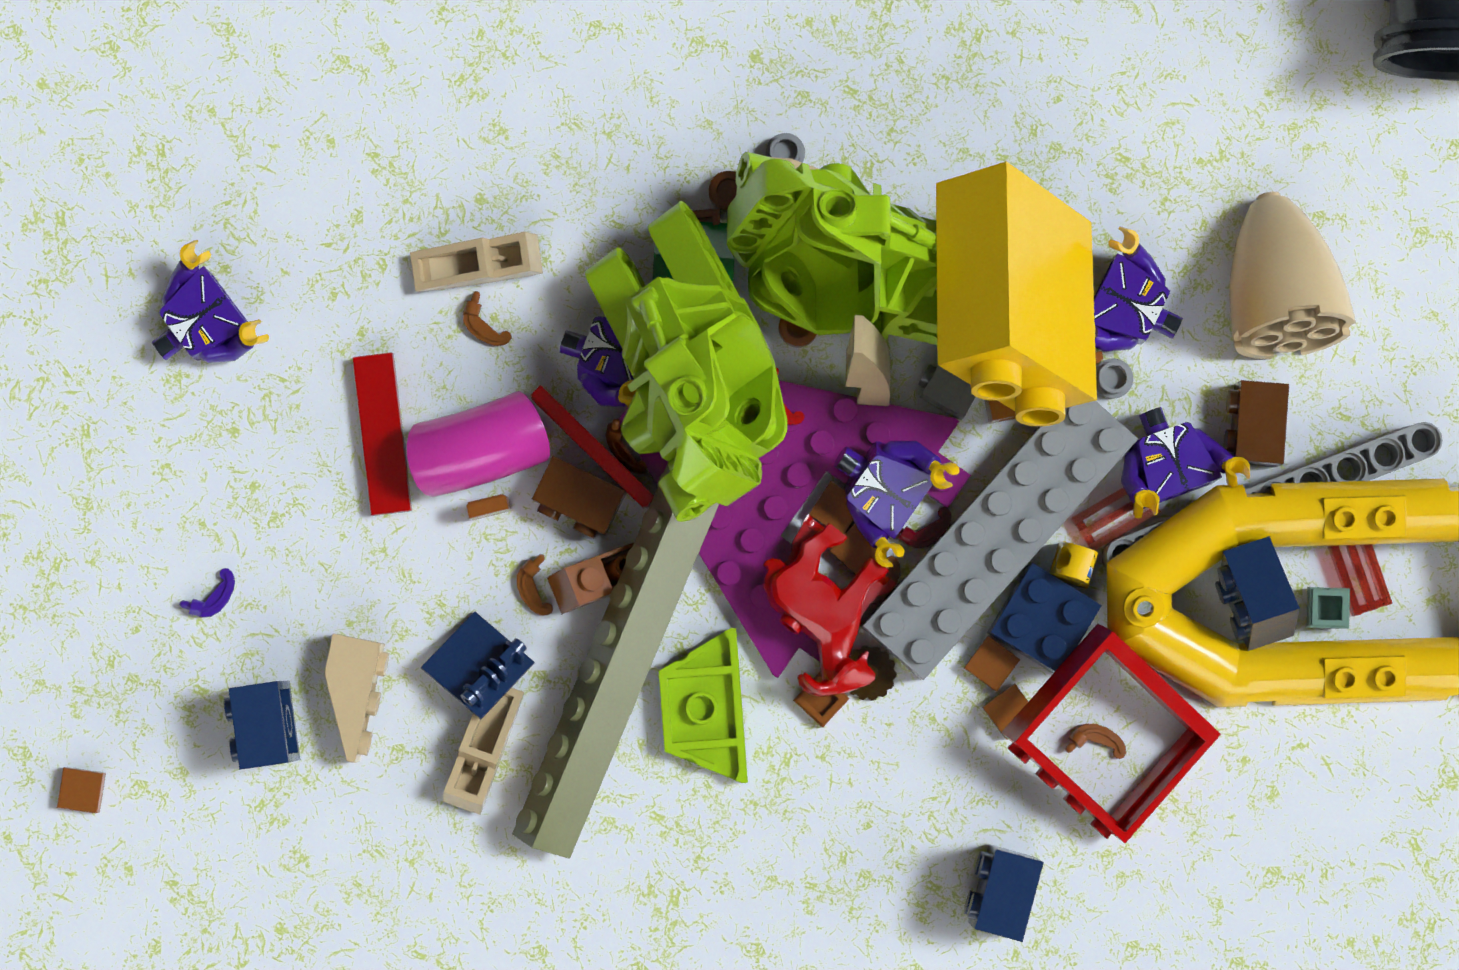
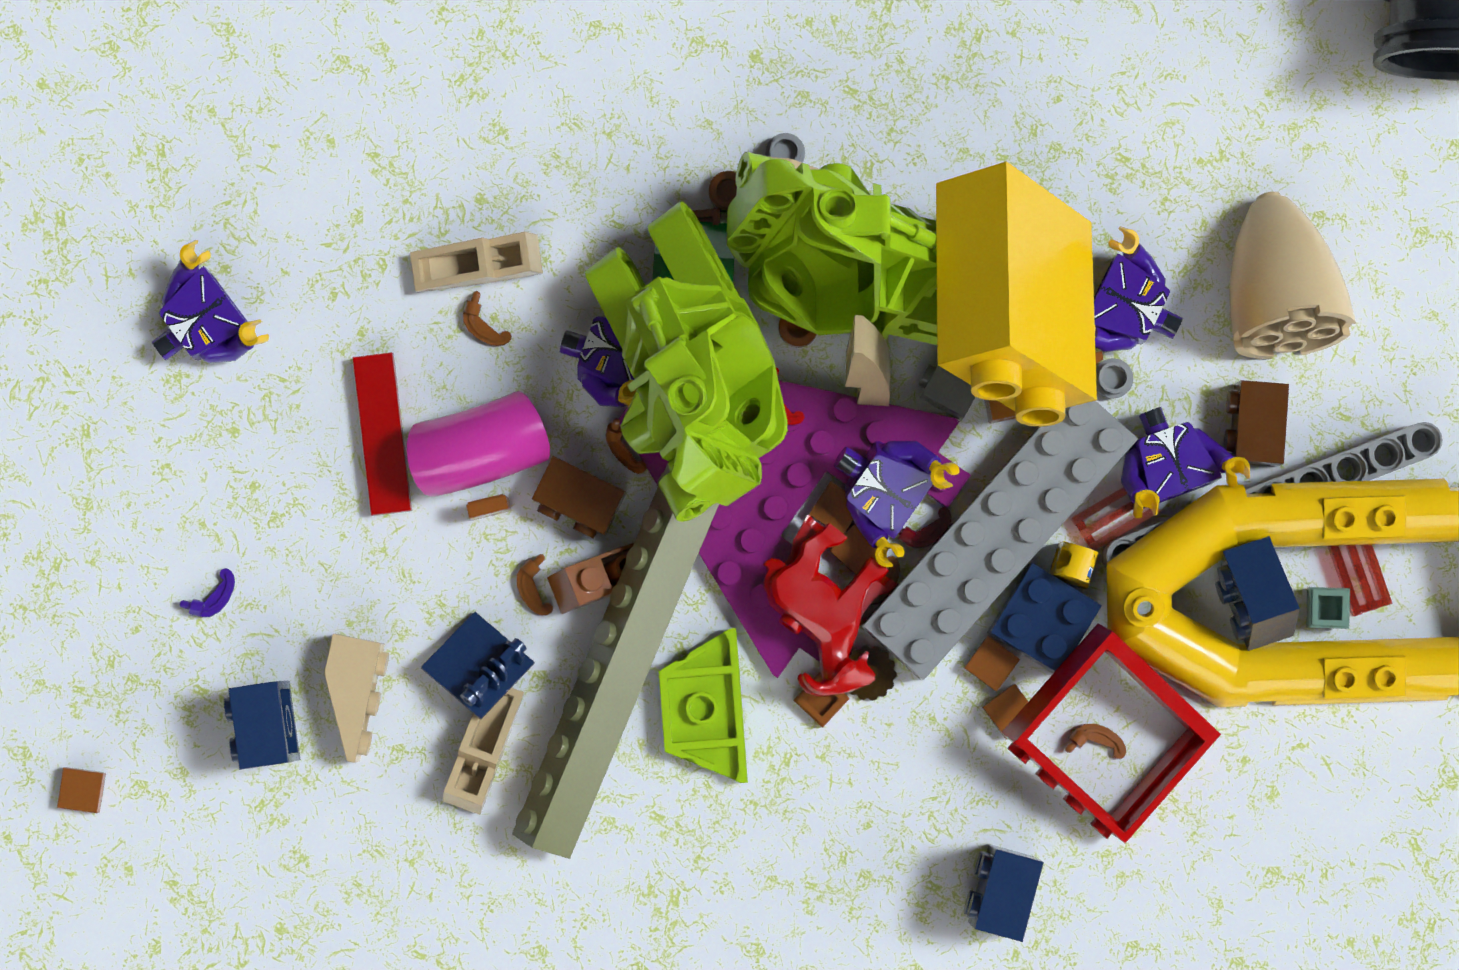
red tile [531,385,654,509] -> none

